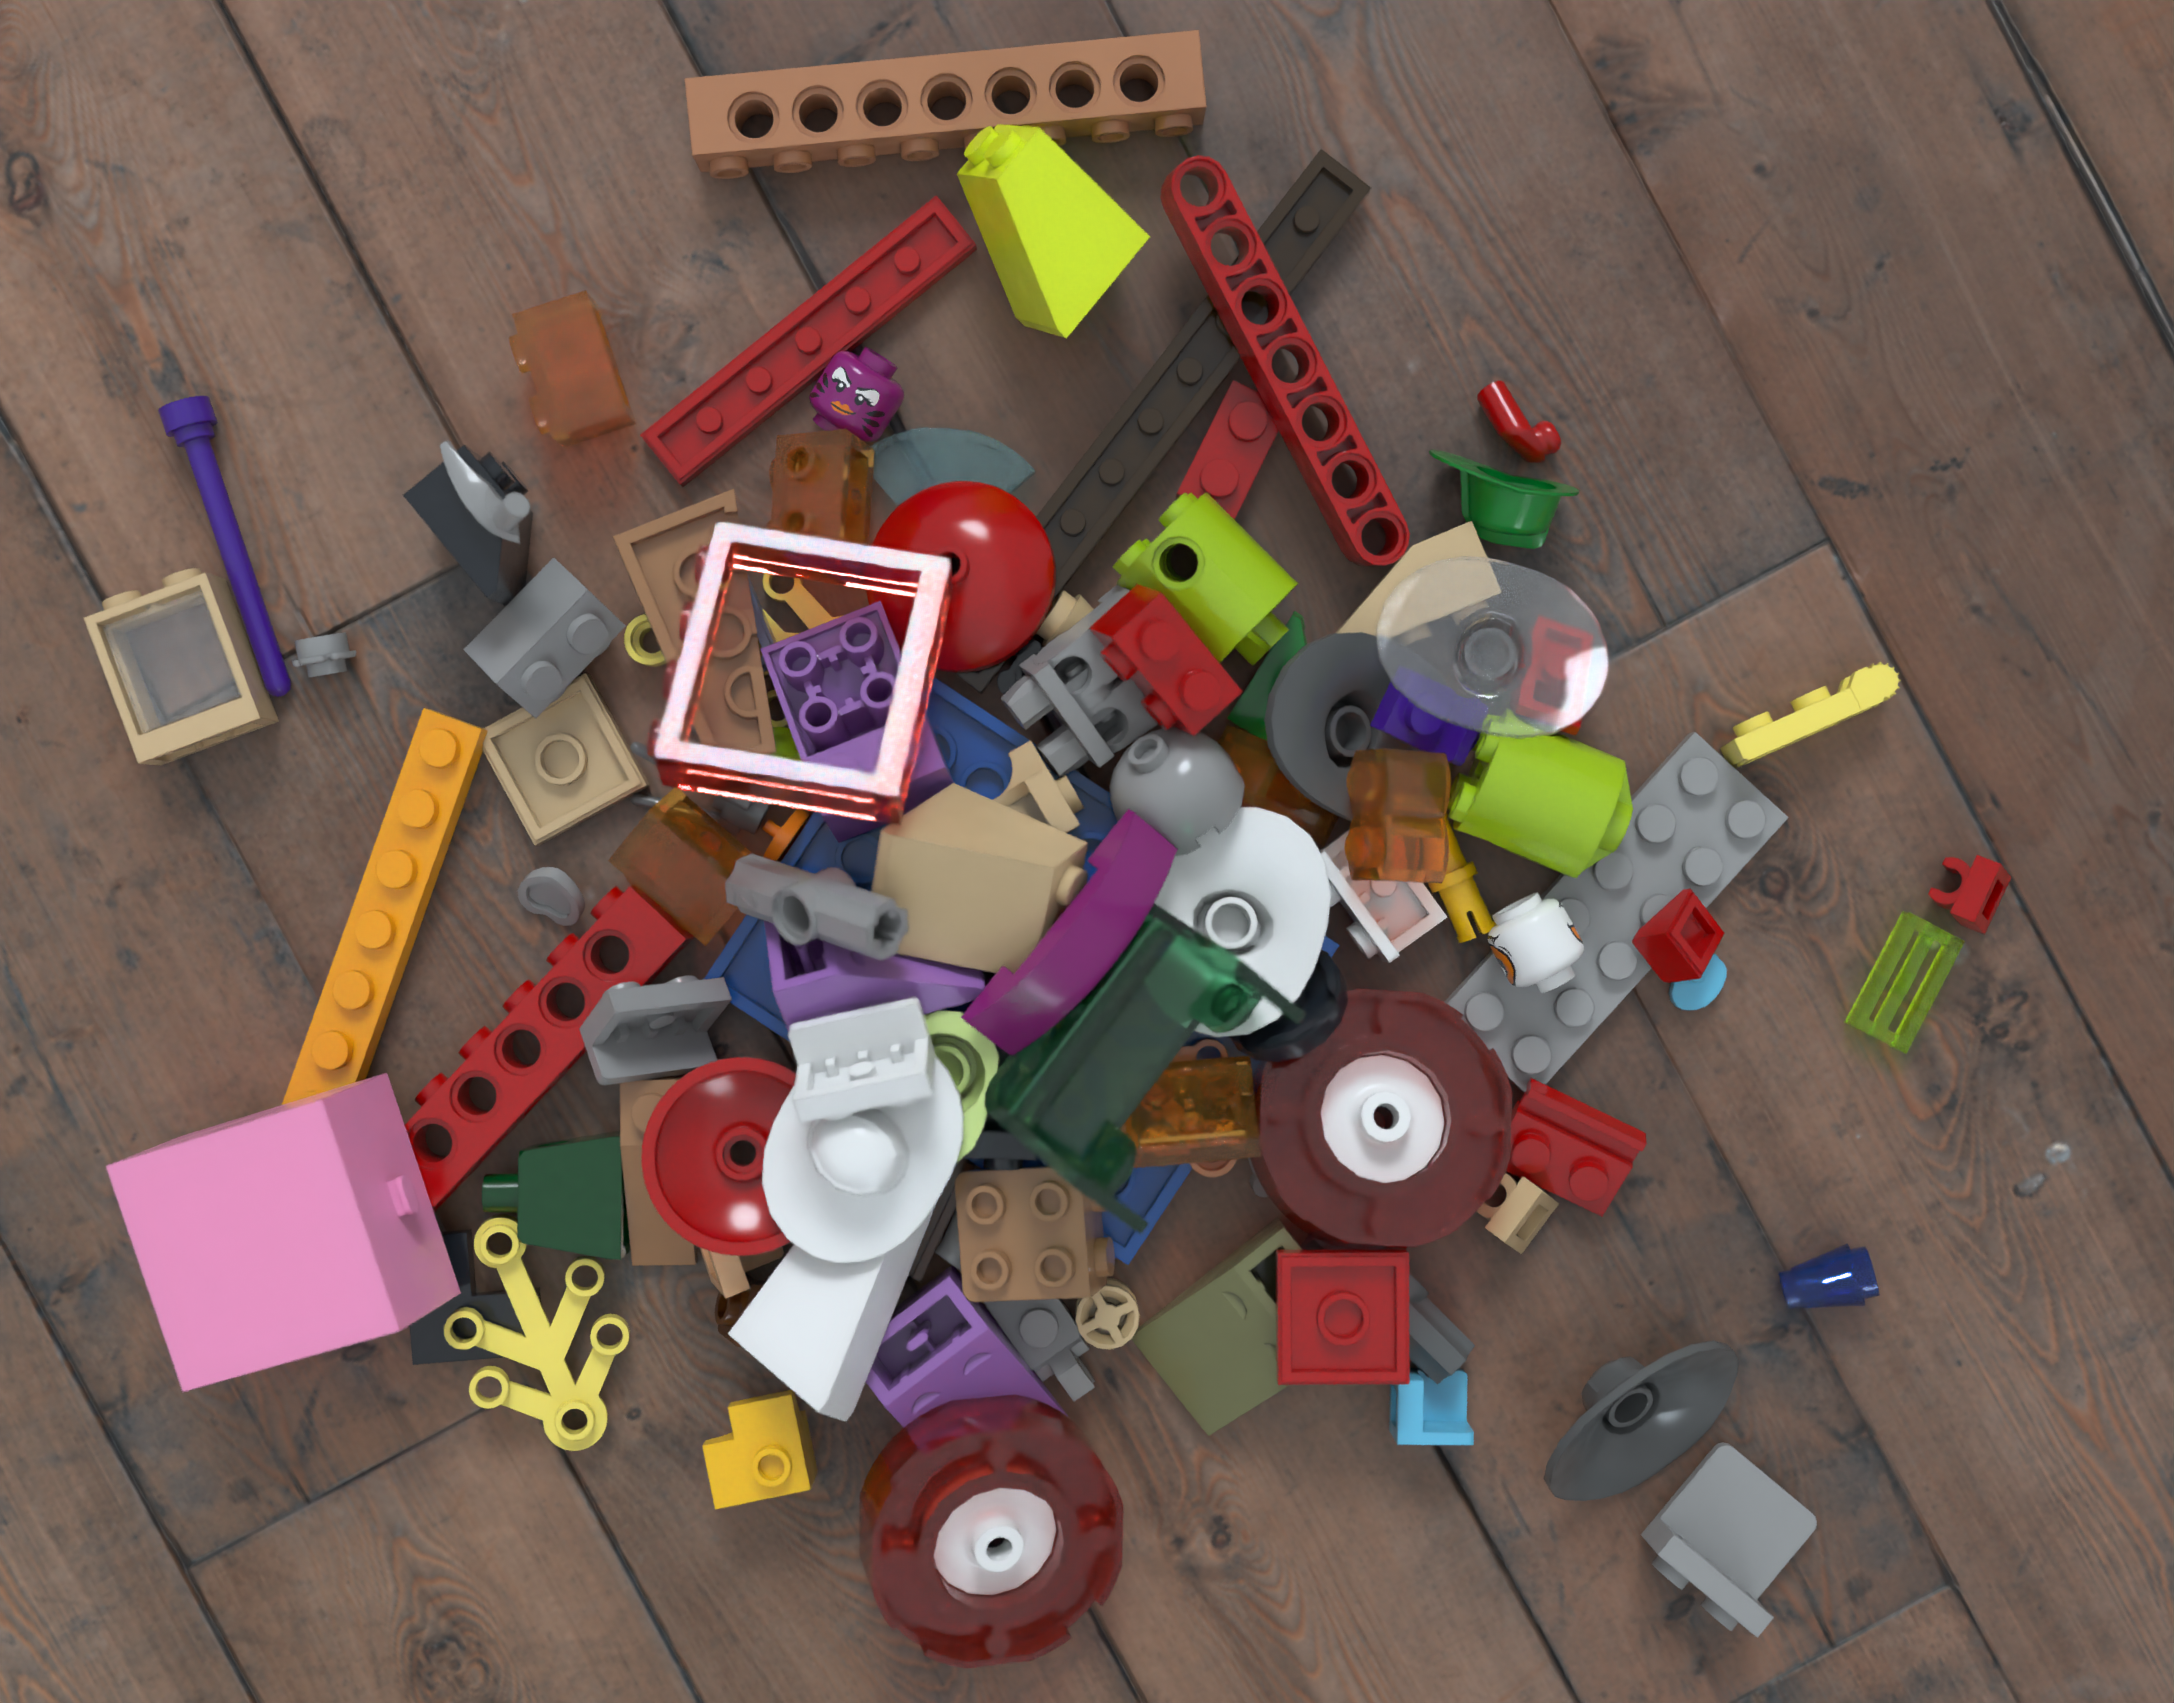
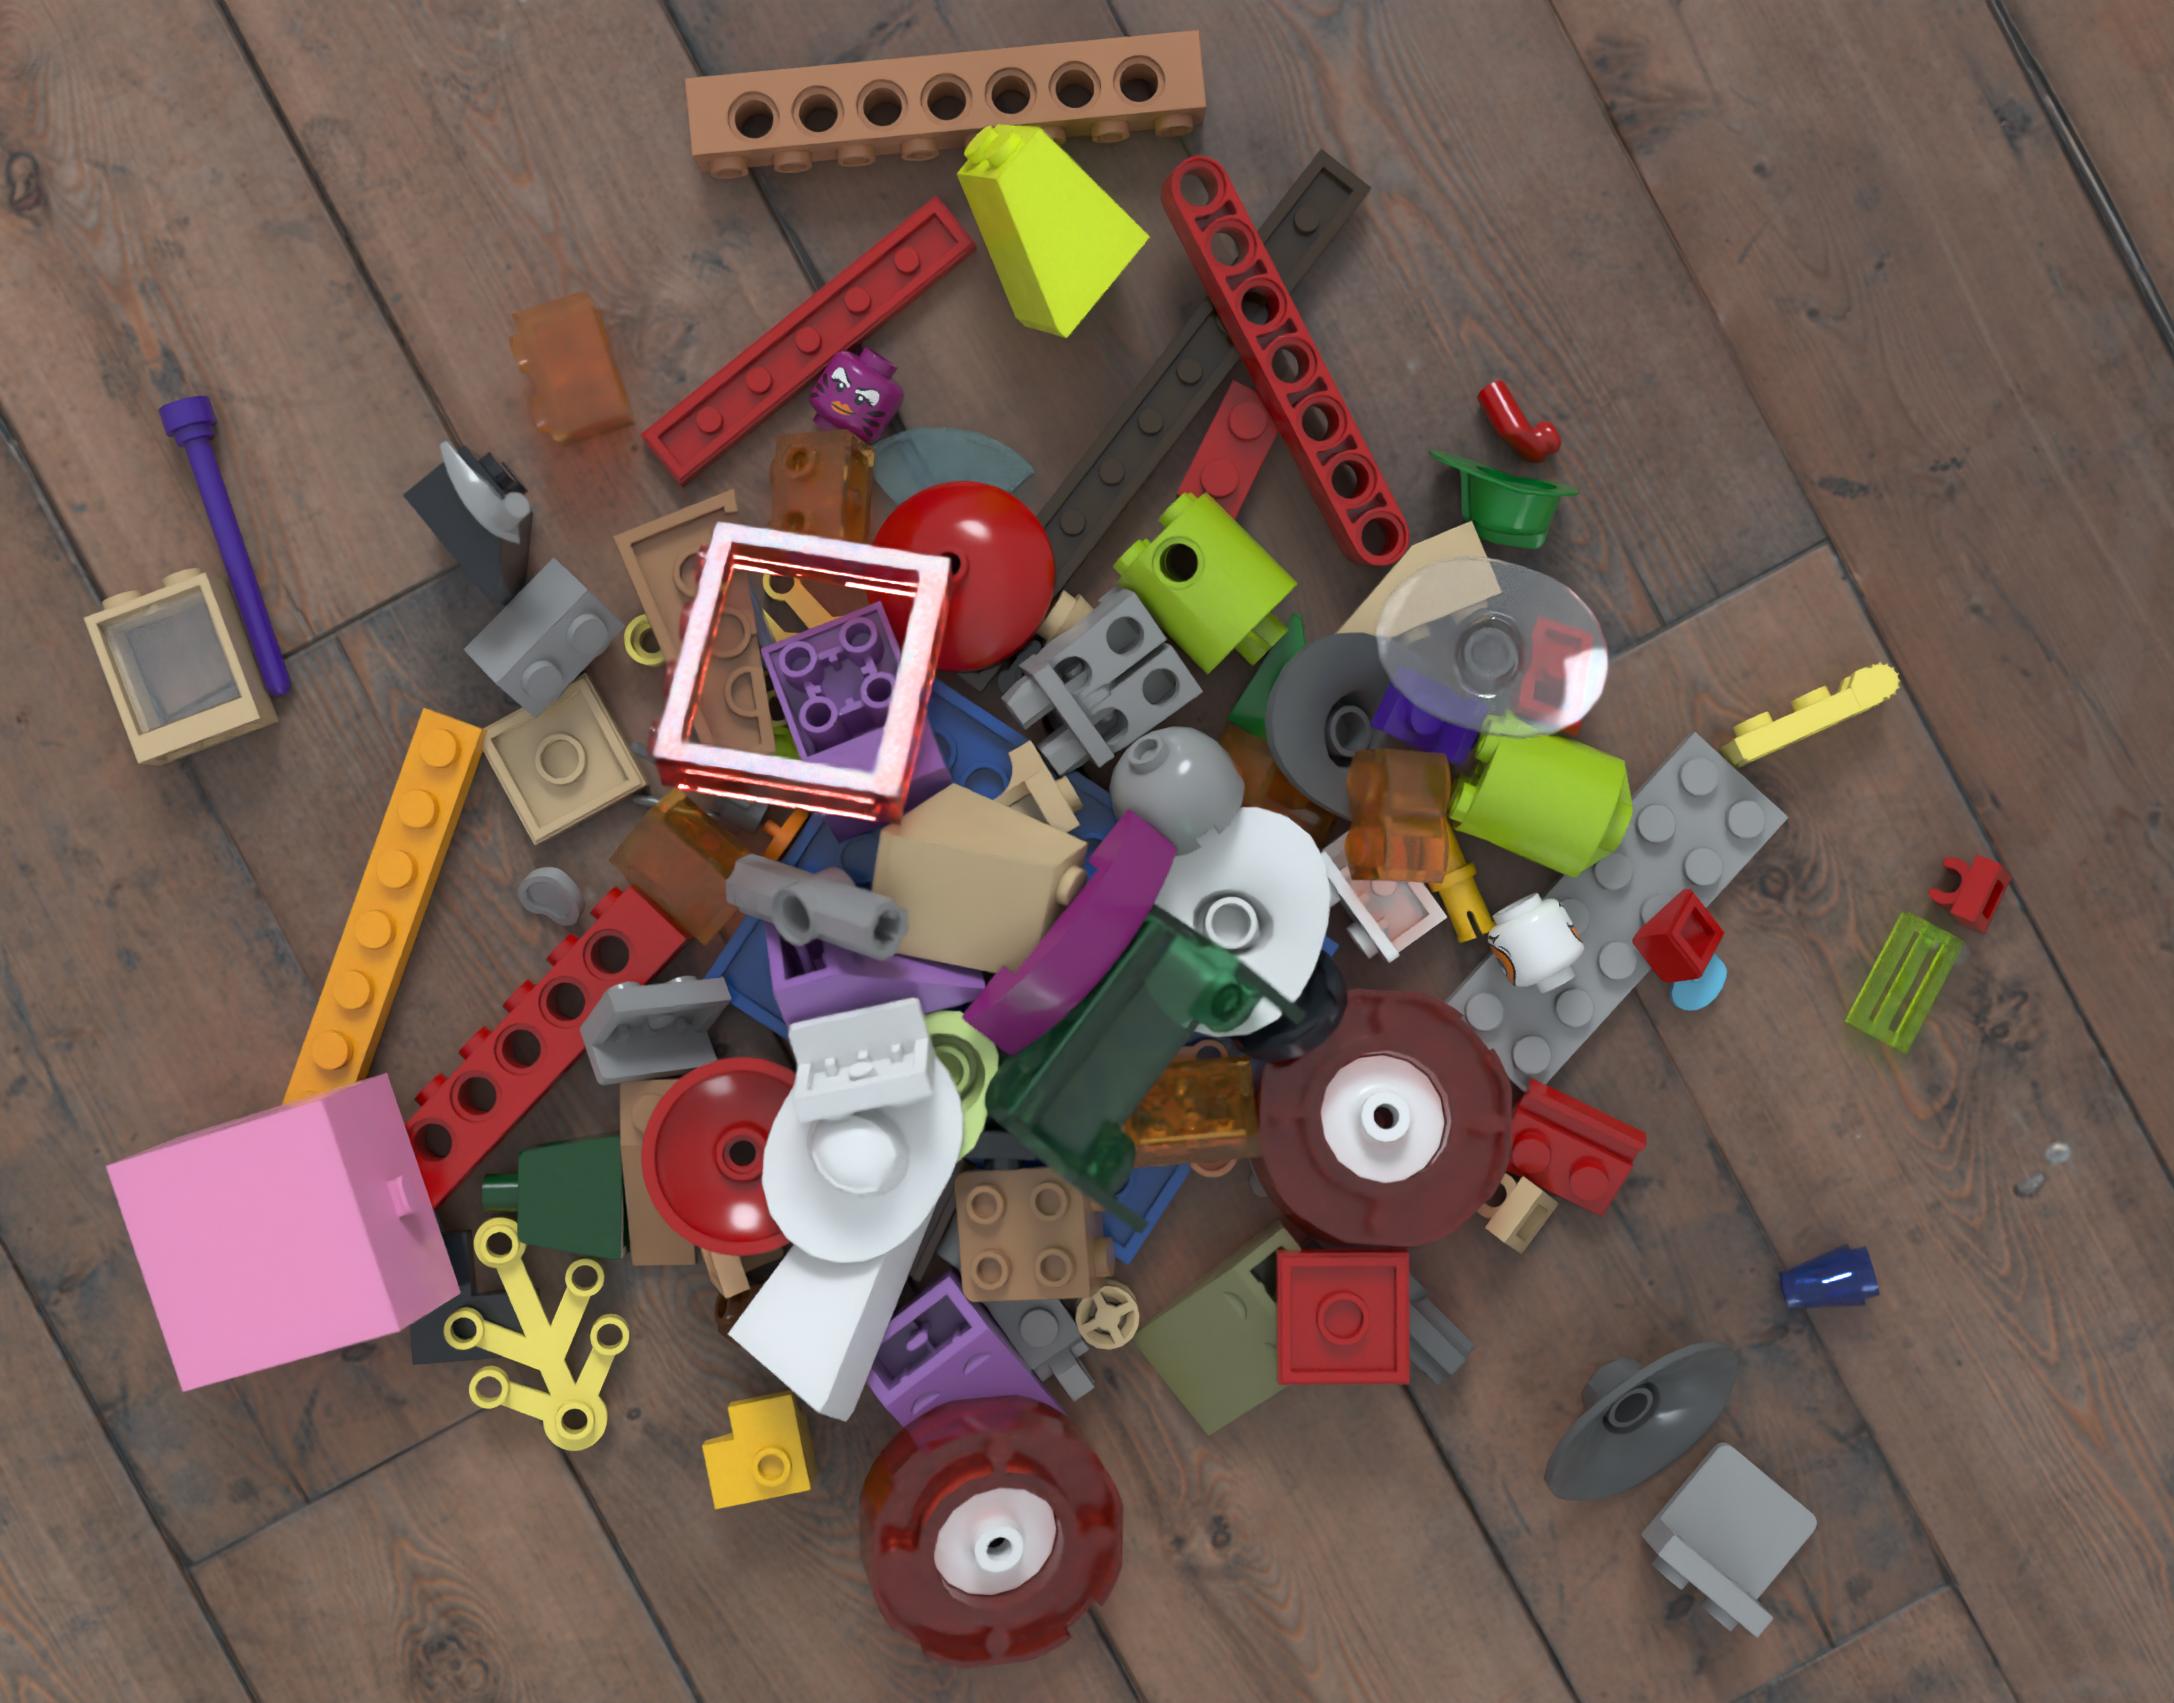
light grey plate [292,632,356,678] -> none
red brick [1089,584,1243,736] -> none
medium azure panel [1389,1368,1474,1445] -> none

